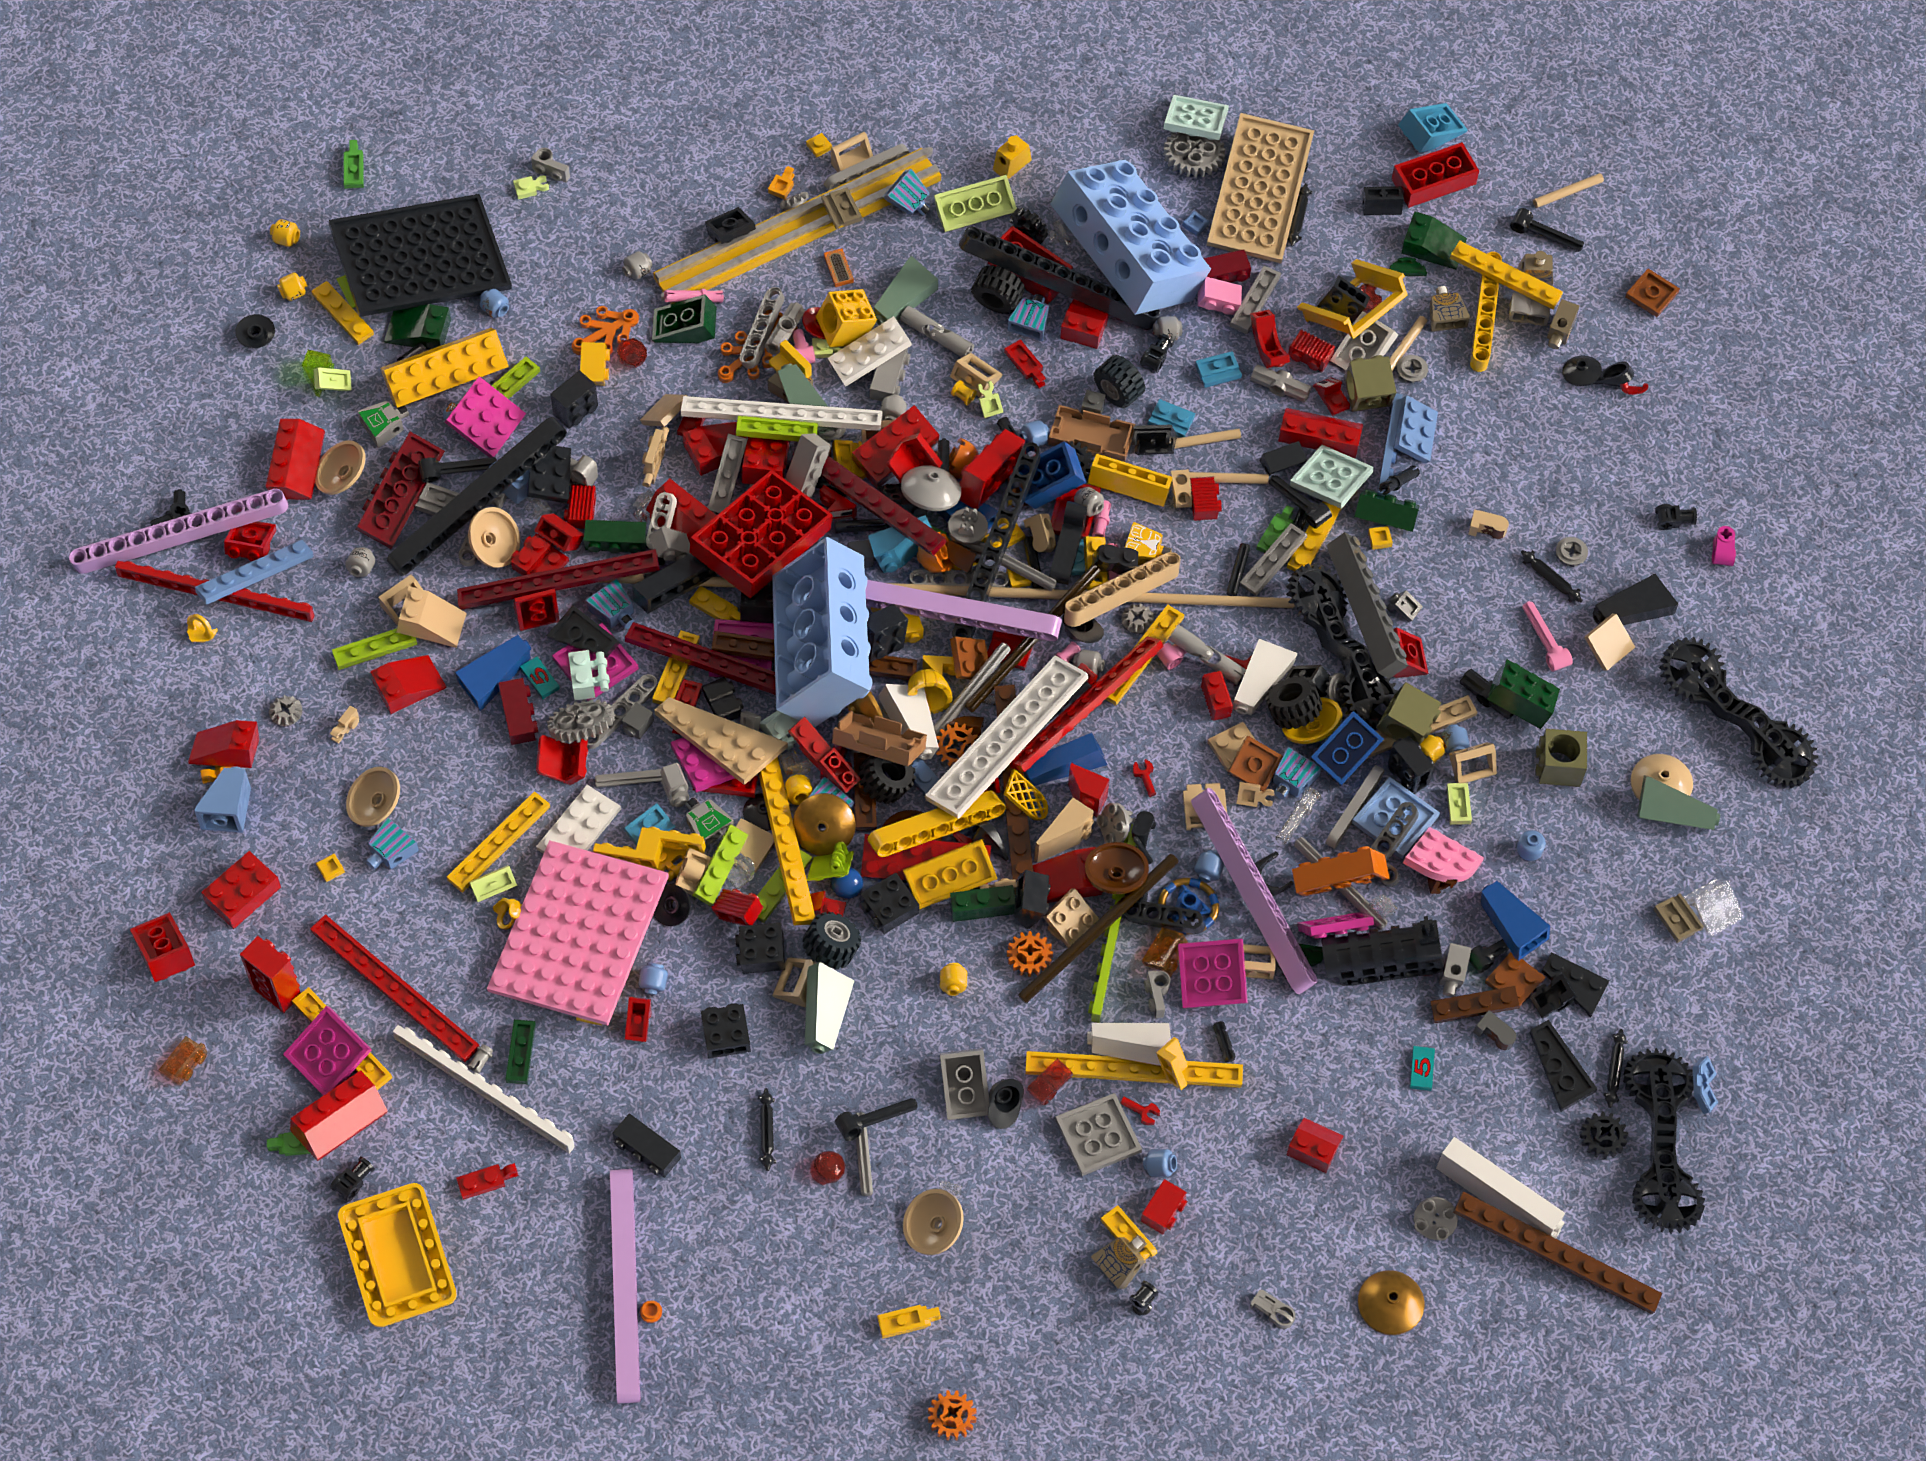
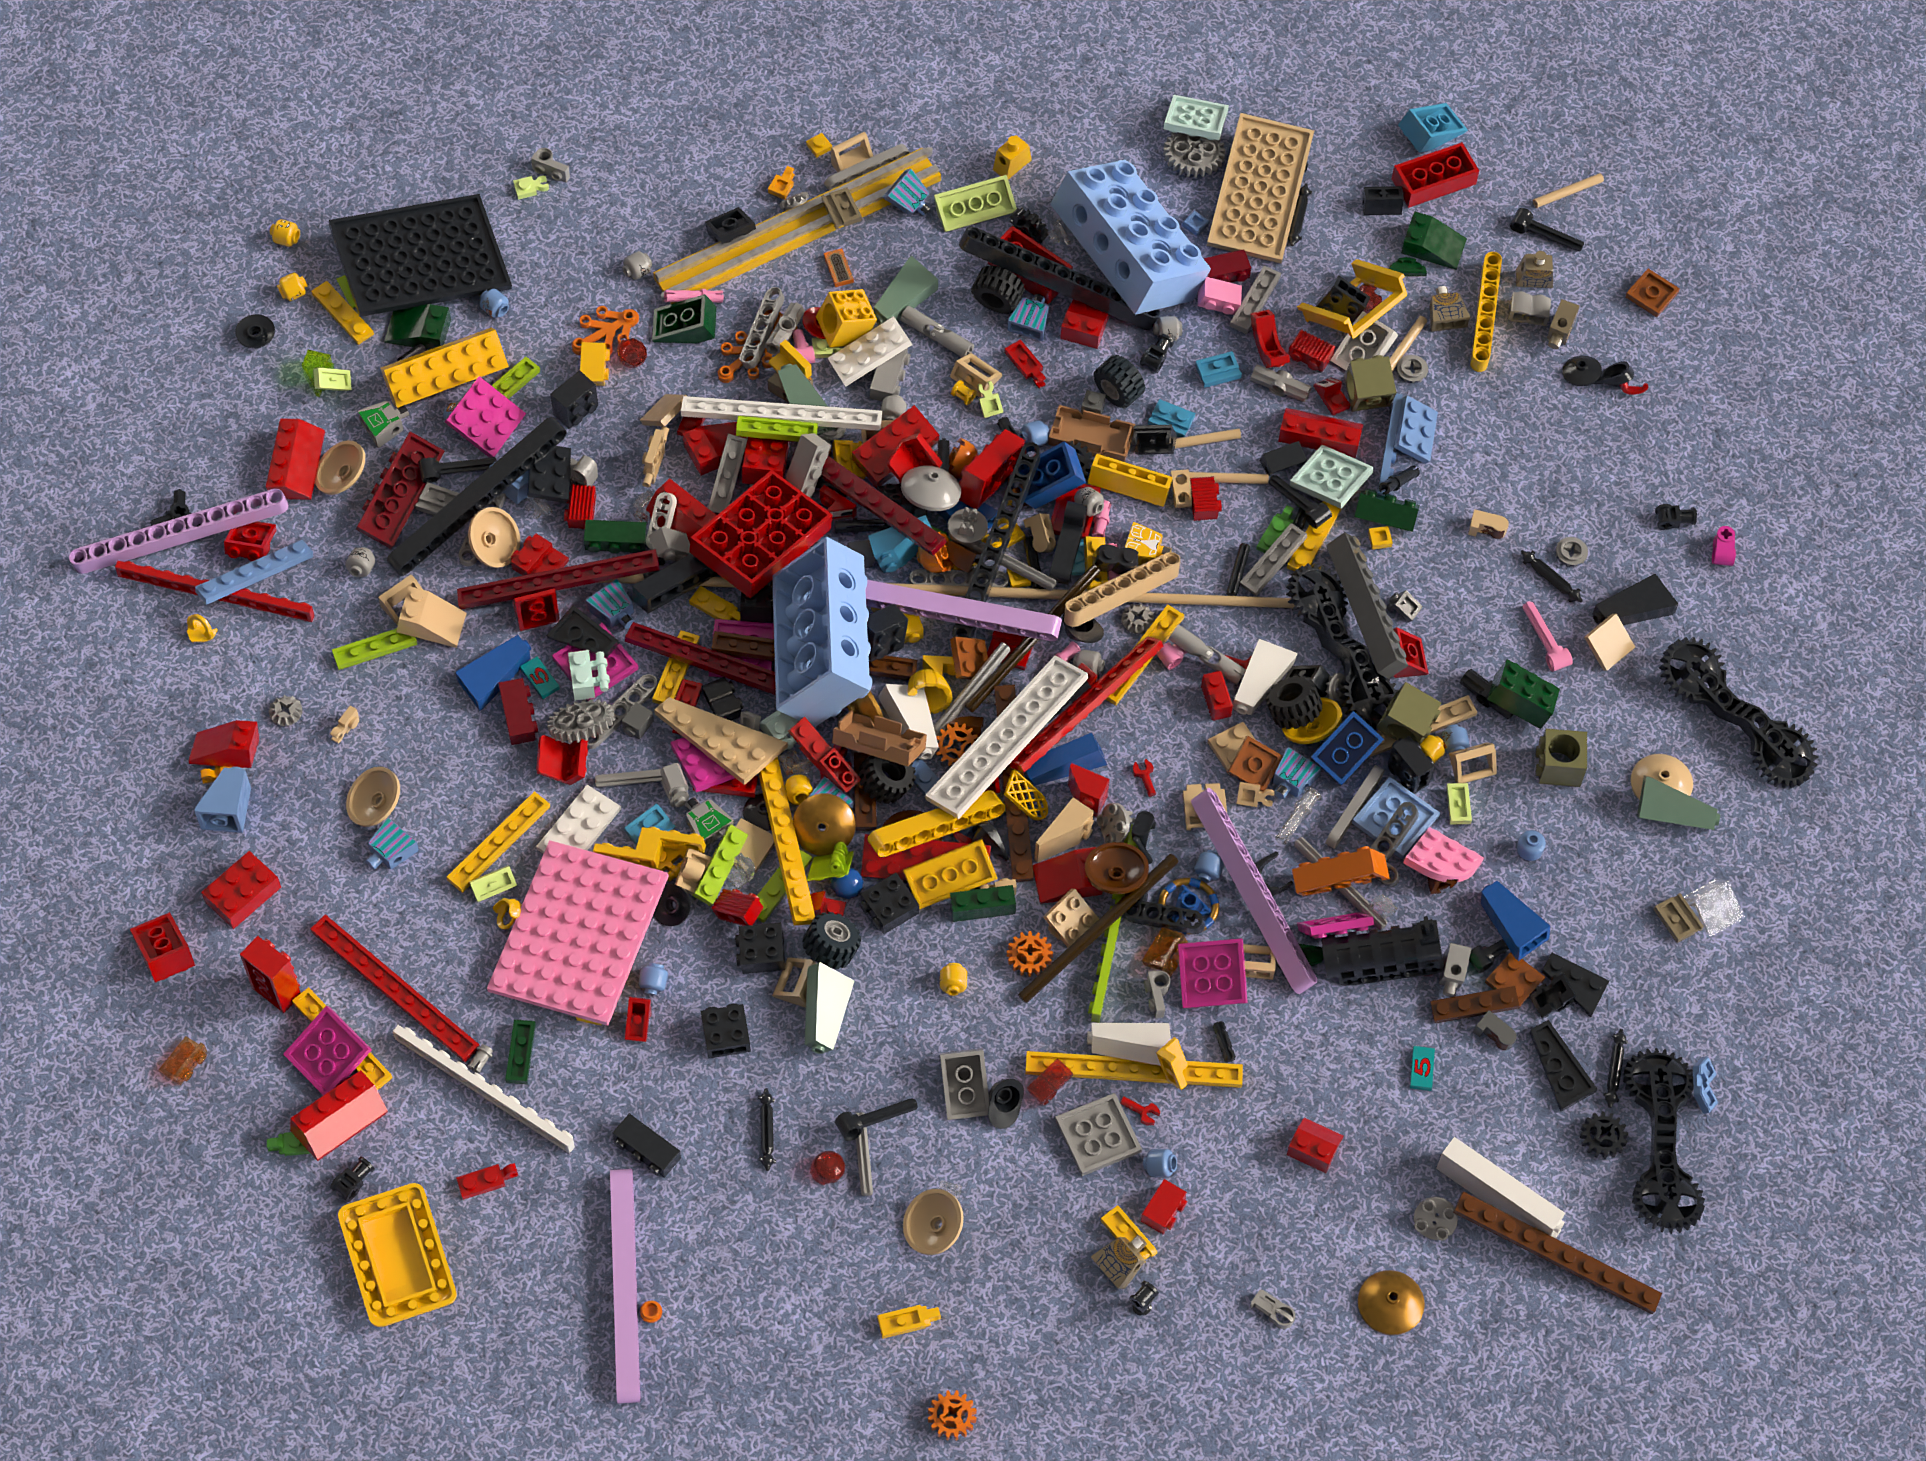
yellow tile [316,854,345,882] -> none
bright green hinge [344,140,364,189] -> none
red slope [370,655,447,714] -> none
red brick [535,513,584,552] -> none
black slope [1014,870,1051,929] -> none
yellow plate [1450,241,1563,310] -> none

